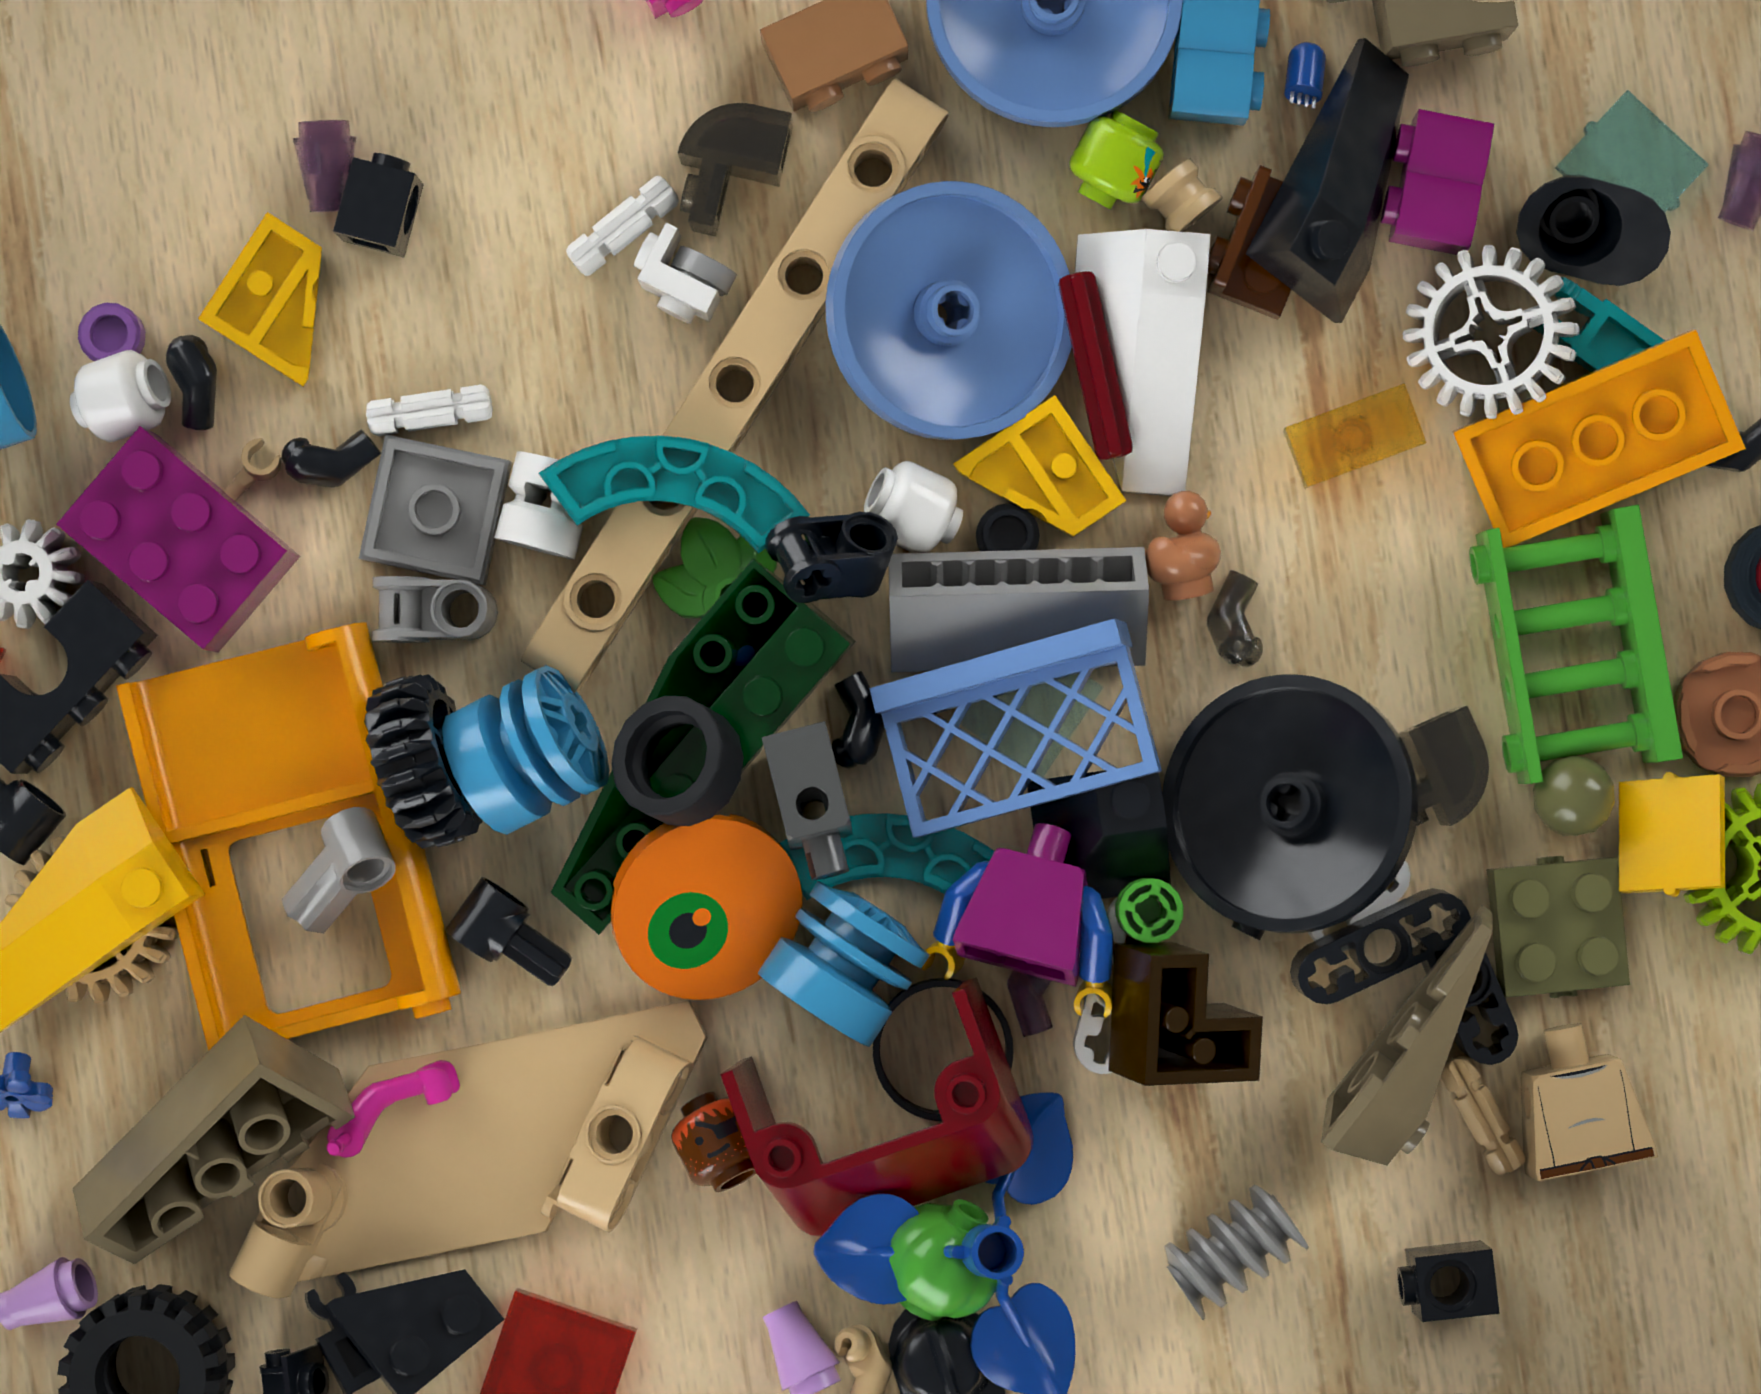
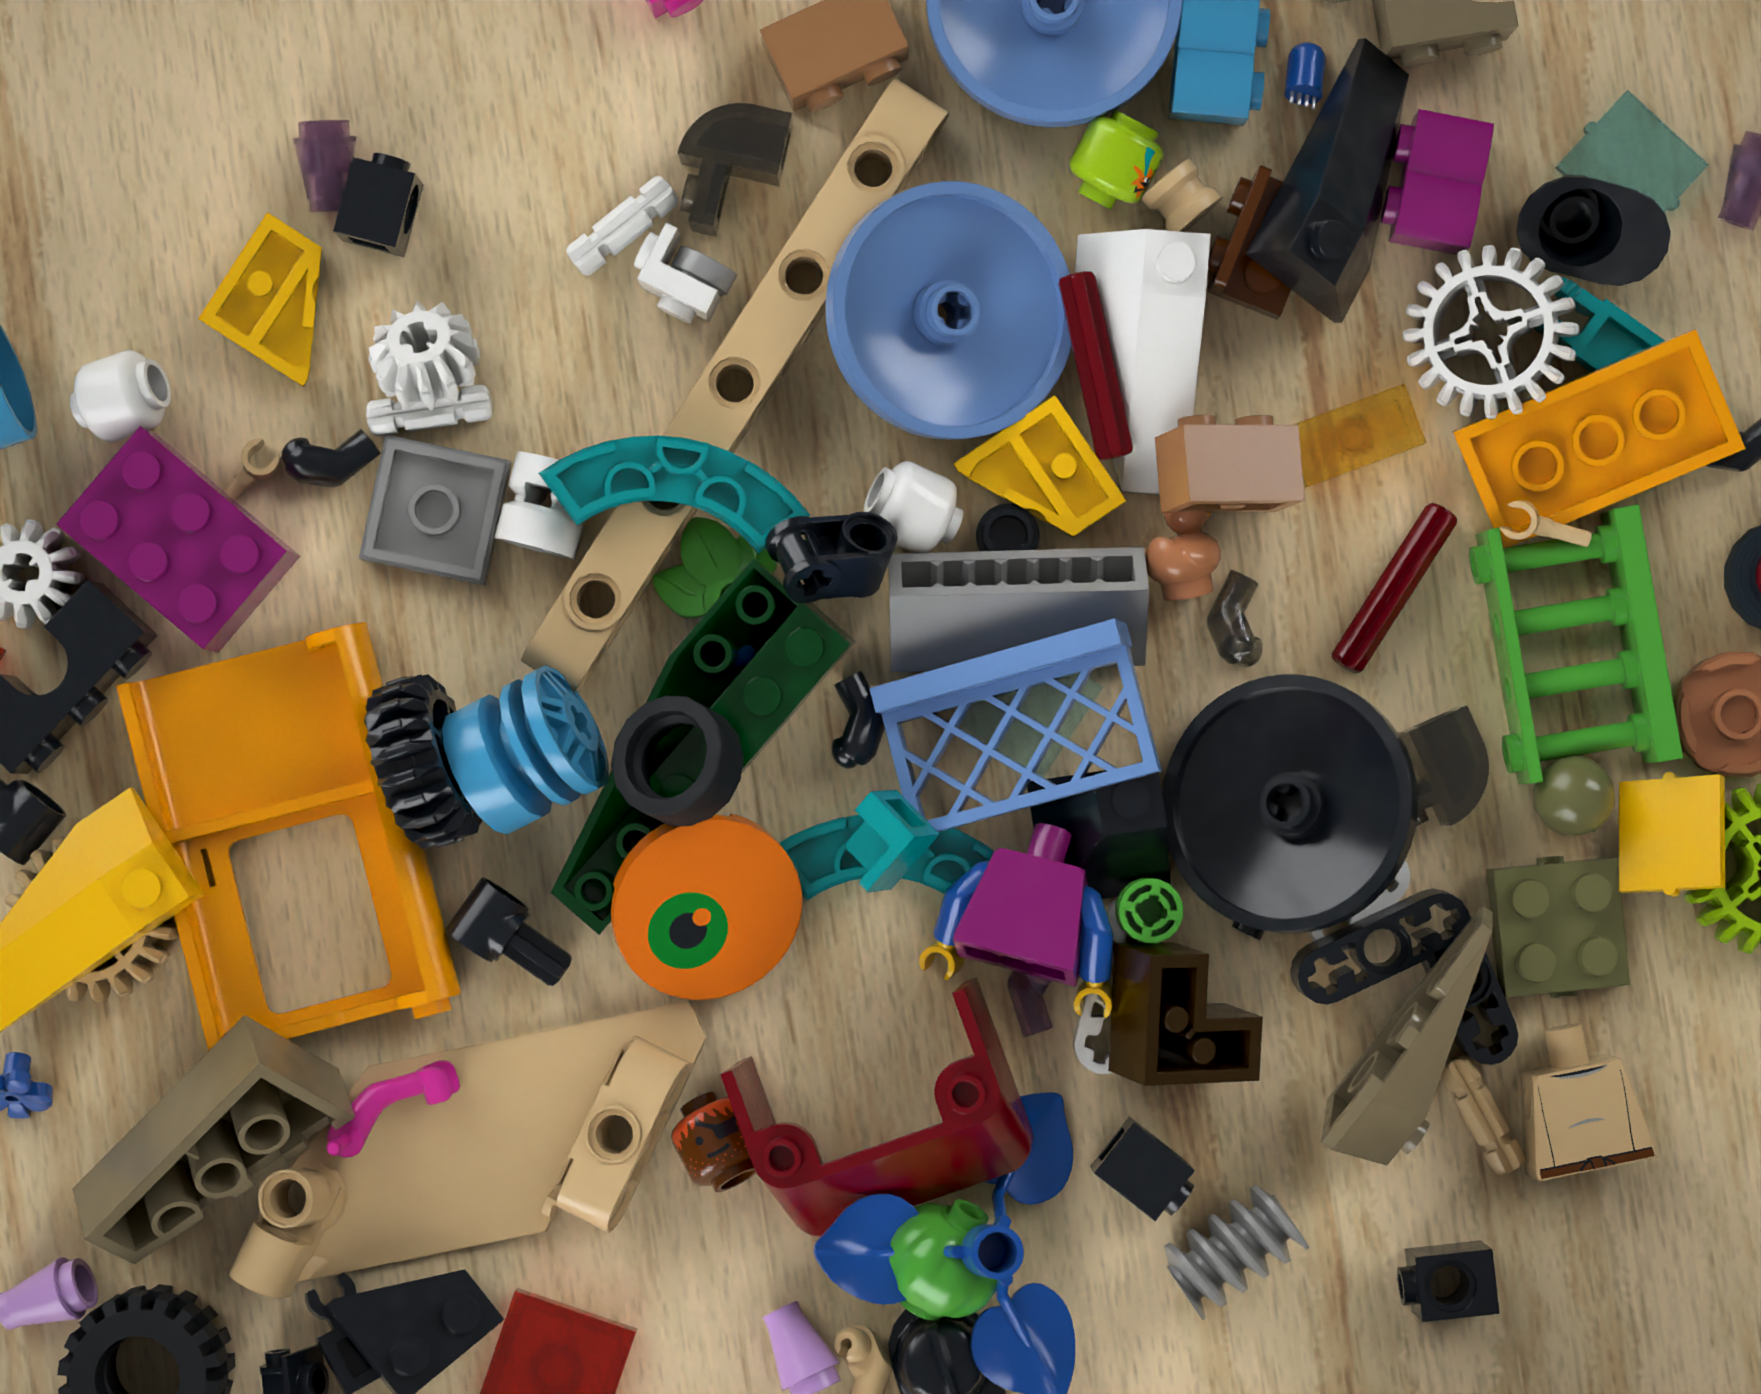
medium lavender tile [78,303,146,361] -> none
black arm [166,335,217,430] -> none
light grey piece [282,807,395,933] -> none
light grey piece [372,576,498,643] -> none
dark azure wheel [758,881,930,1047] -> none
dark grey torso [762,721,853,880] -> none
black tyre [873,978,1014,1121] -> none
none -> white gear [369,300,480,412]
none -> teal panel [846,790,939,893]
none -> black brick [1090,1116,1195,1221]
none -> medium nougat brick [1155,415,1305,513]
none -> dark red axle [1332,502,1457,674]
none -> tan hand [1500,500,1592,547]

